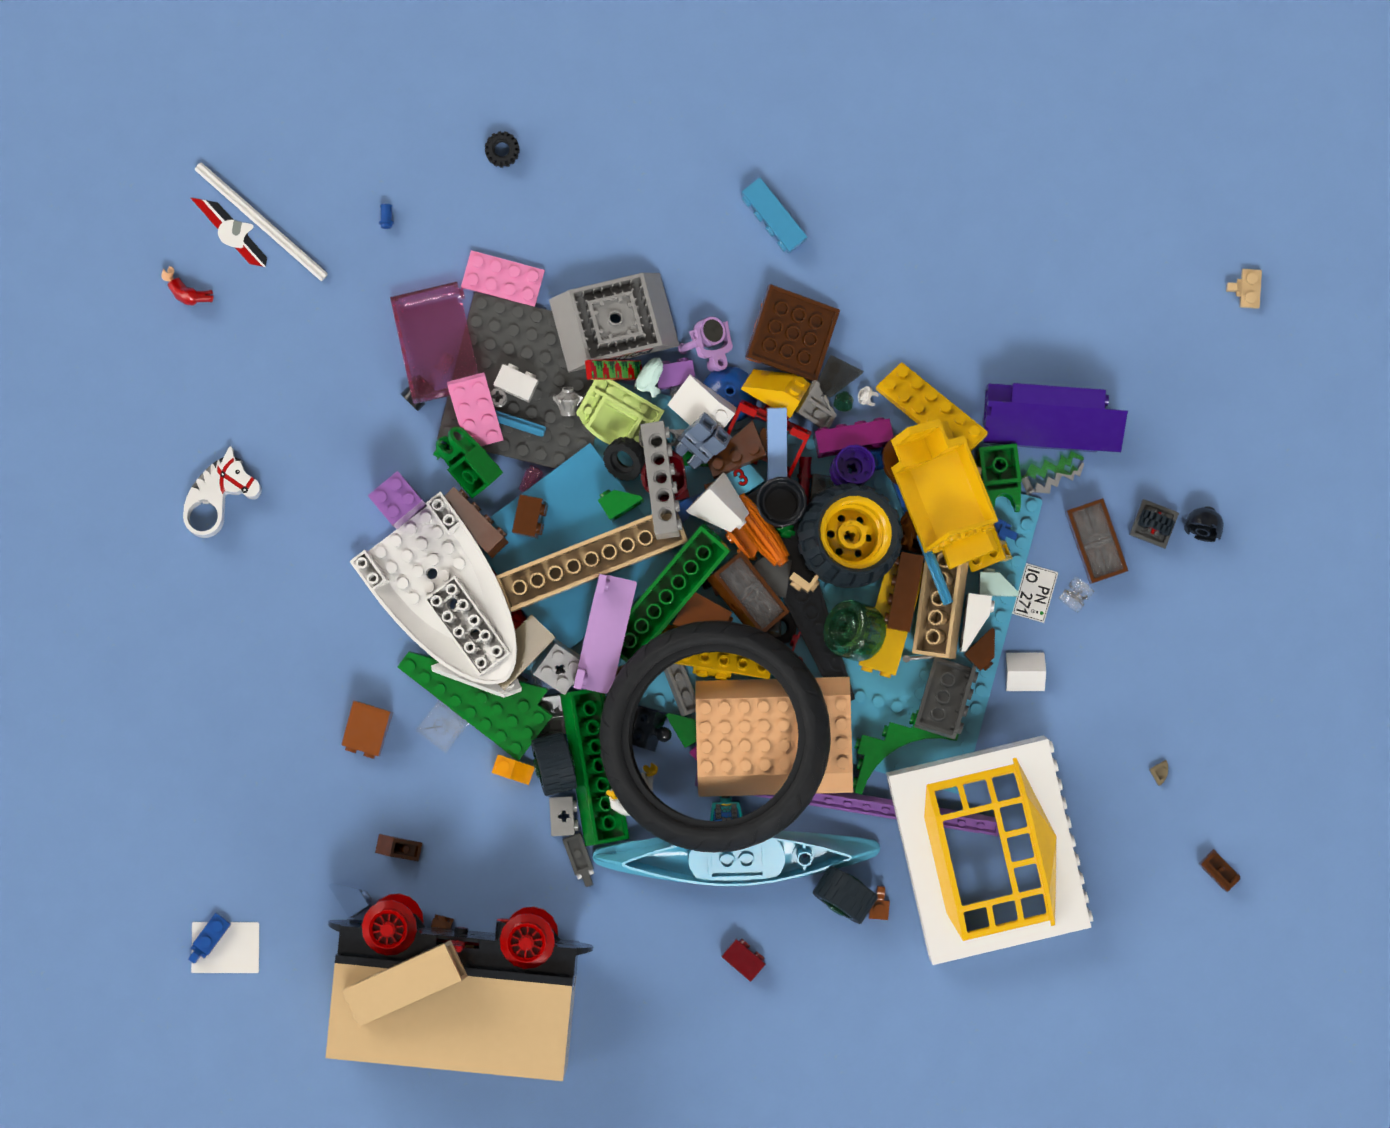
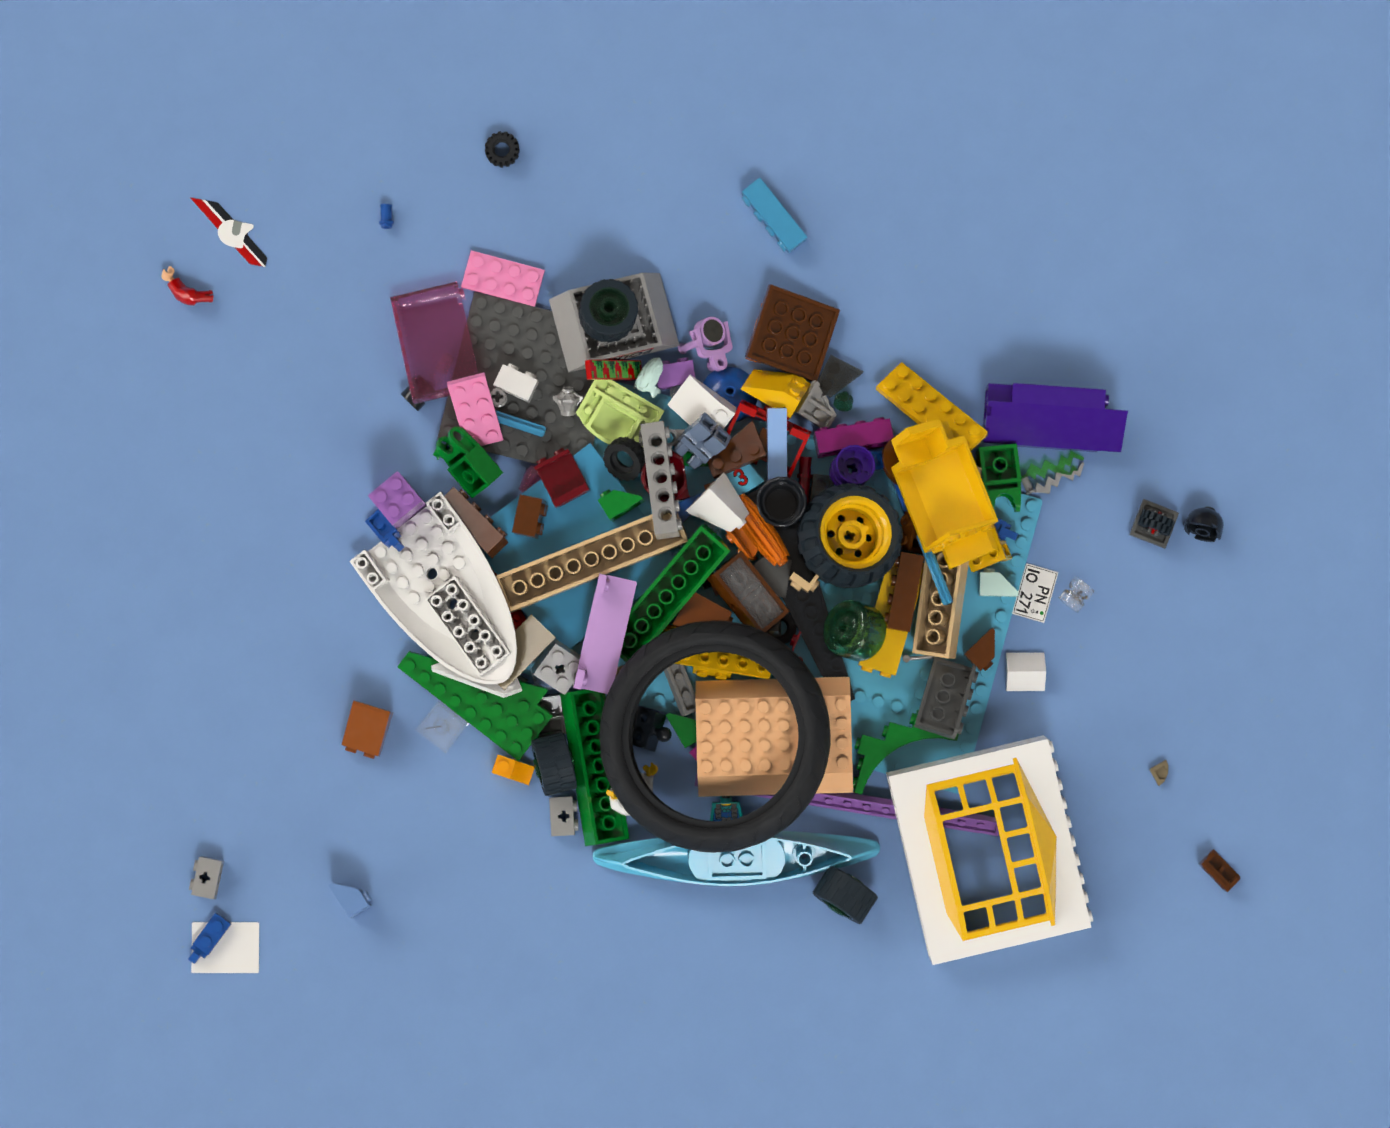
white animal [183,446,262,538] -> none
white axle [195,163,328,281] -> none
tan piece [326,893,593,1081] -> none
tan brick [343,940,468,1027] -> none
reddish brown slope [375,834,422,861] -> none
reddish brown brick [431,914,454,929] -> none
dark grey hinge [562,833,594,887] -> none
dark red brick [721,938,766,982] -> none
green plate [777,525,796,538] -> none
white plate [858,386,879,406] -> none
dark orange plate [869,886,890,920] -> none
white slope [959,593,995,652] -> none
clear brick [1065,498,1128,584] -> none
tan hinge [1226,269,1262,309] -> none
none -> light grey brick [189,856,224,899]
none -> blue hinge [365,509,404,552]
none -> dark red panel [534,448,591,509]
none -> wheel [579,279,638,343]

